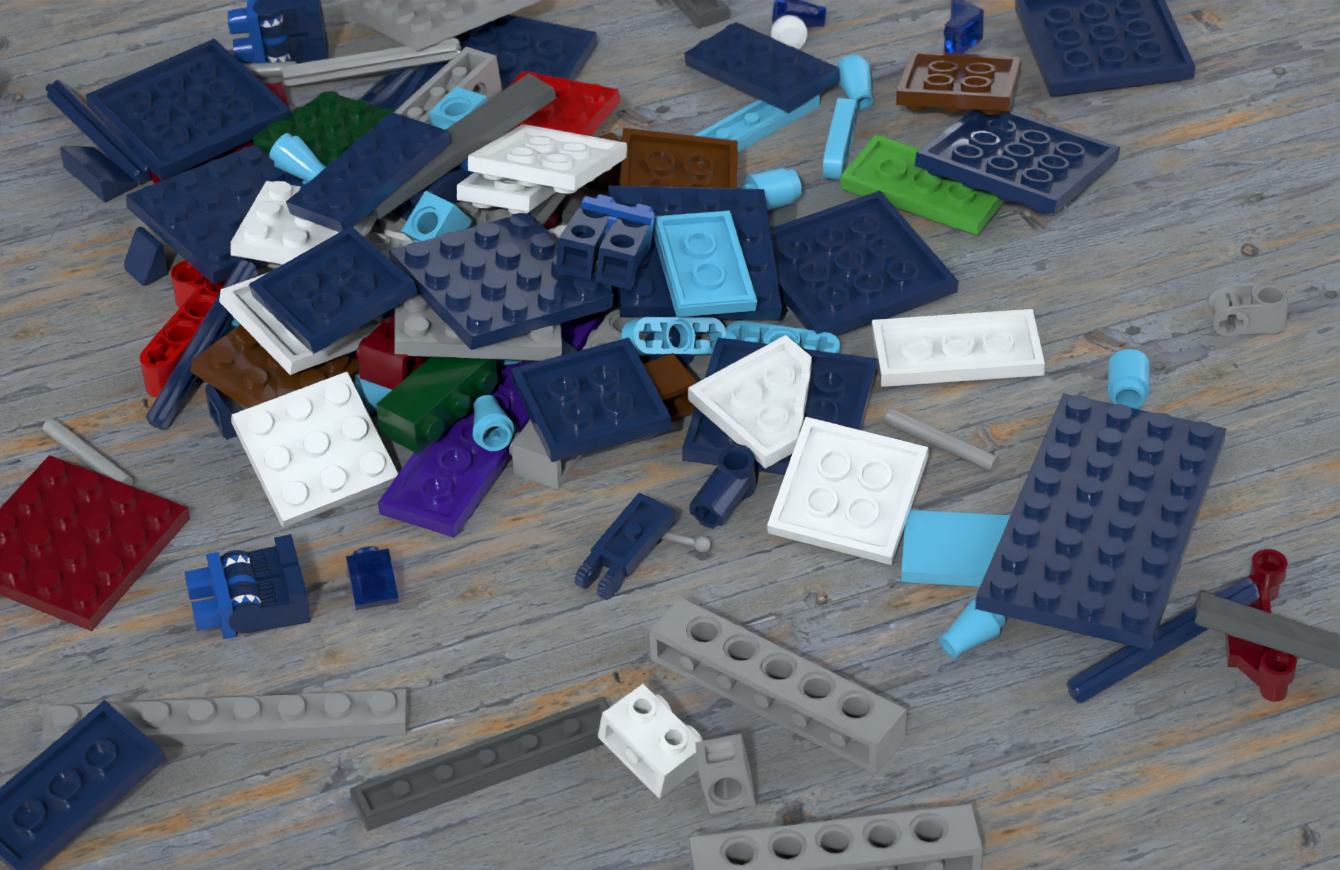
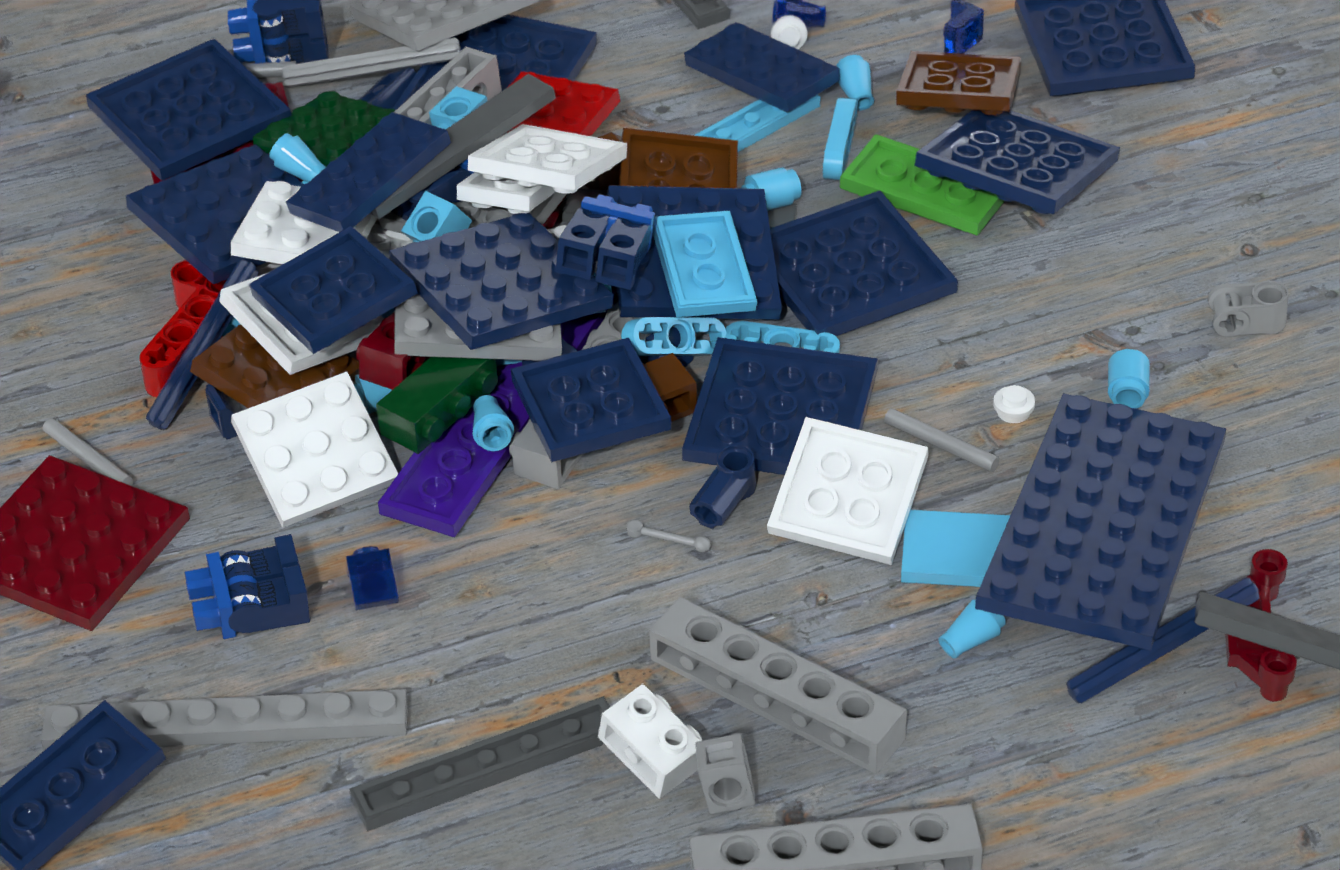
dark blue axle [45,80,152,185] -> none
dark blue slope [60,146,136,202] -> none
dark blue slope [124,226,168,286] -> none
dark blue hinge [574,493,677,600] -> none
white plate [688,335,812,469] -> none
white plate [872,309,1045,387] -> none
none -> white plate [993,385,1035,423]

